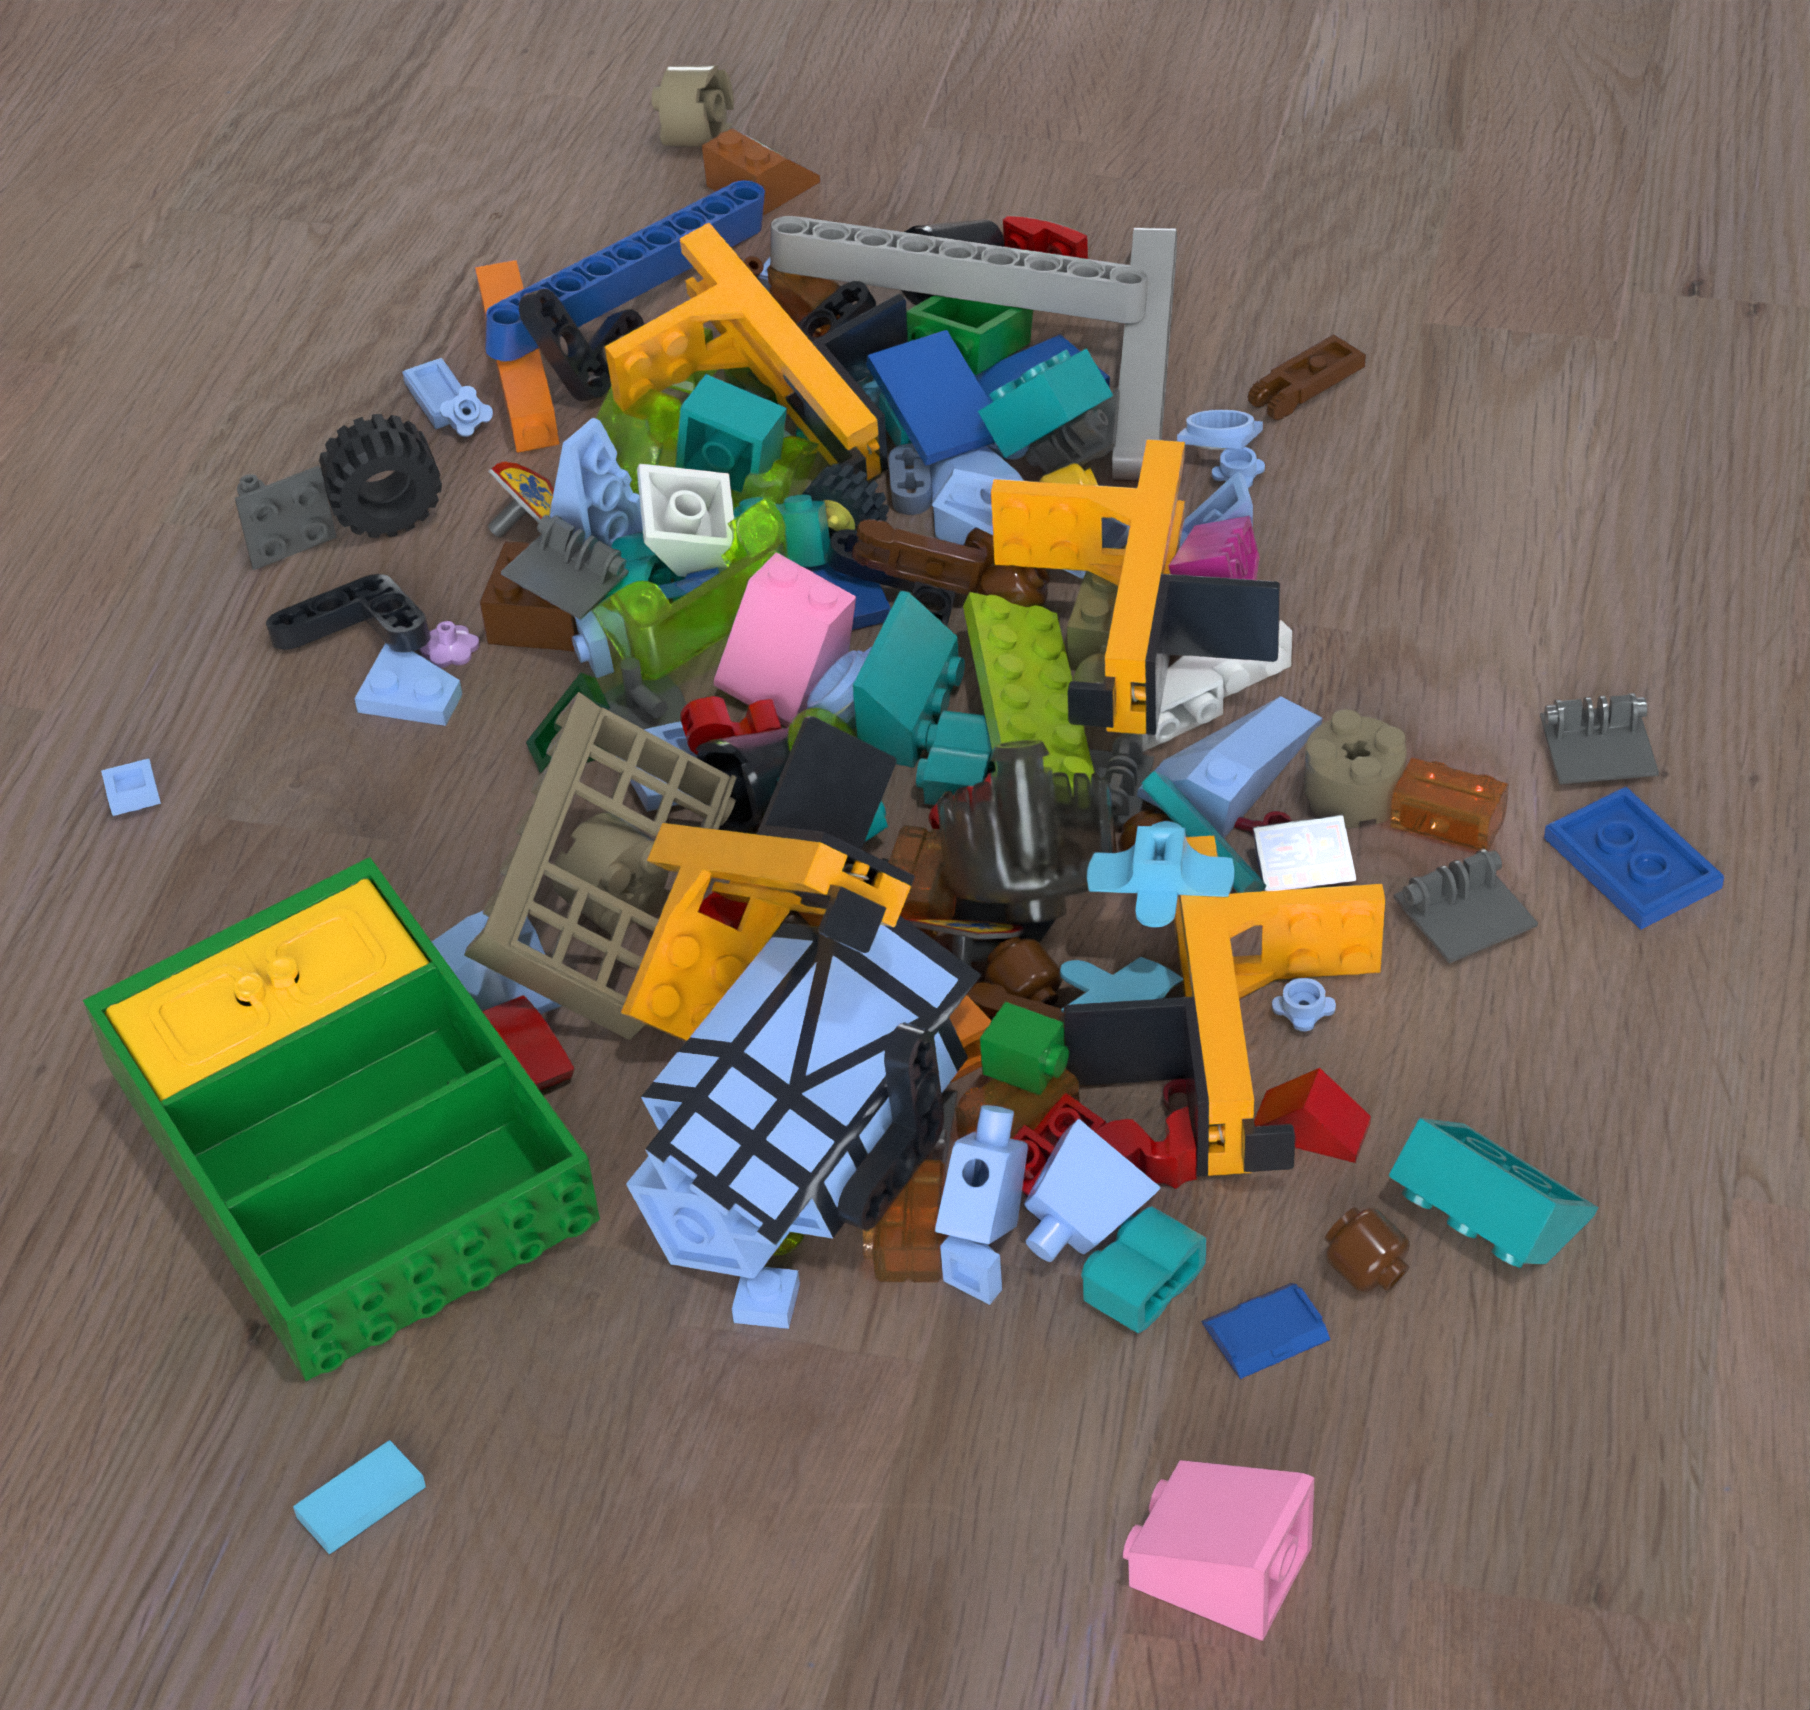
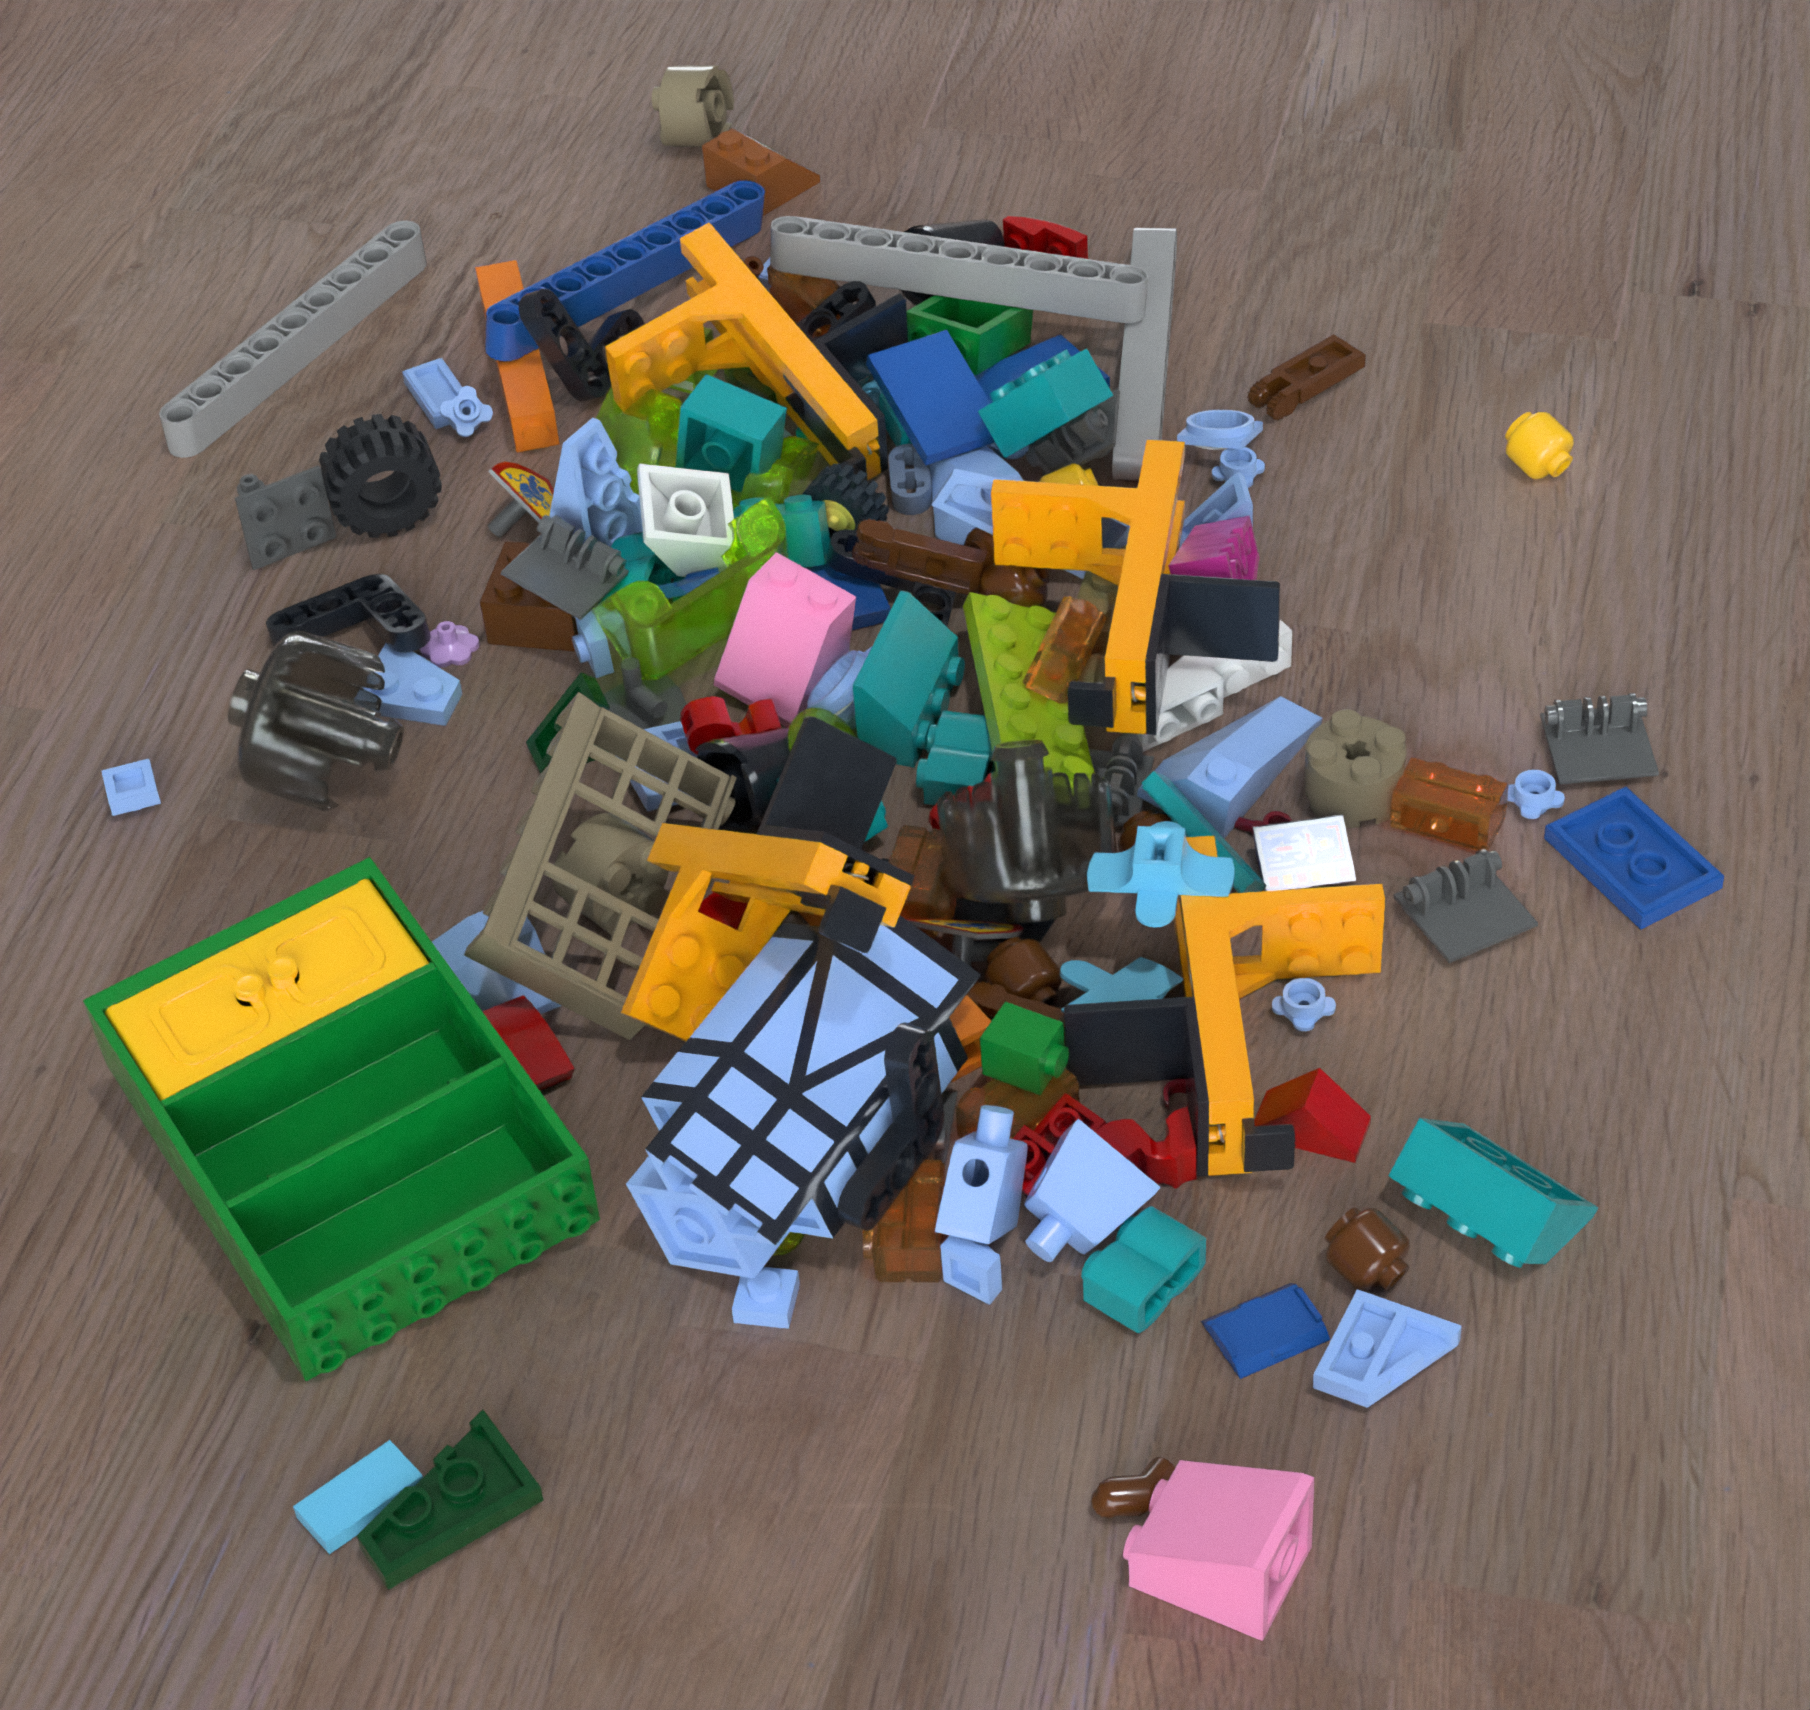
none -> light grey beam [159,220,427,458]
none -> clear smoke piece [228,631,404,811]
none -> dark green wing [357,1409,544,1590]
none -> clear orange brick [1023,596,1107,704]
none -> reddish brown arm [1091,1457,1175,1518]
none -> light blue wing [1313,1289,1462,1408]
none -> light blue plate [1504,770,1565,819]
none -> yellow head [1505,412,1574,479]

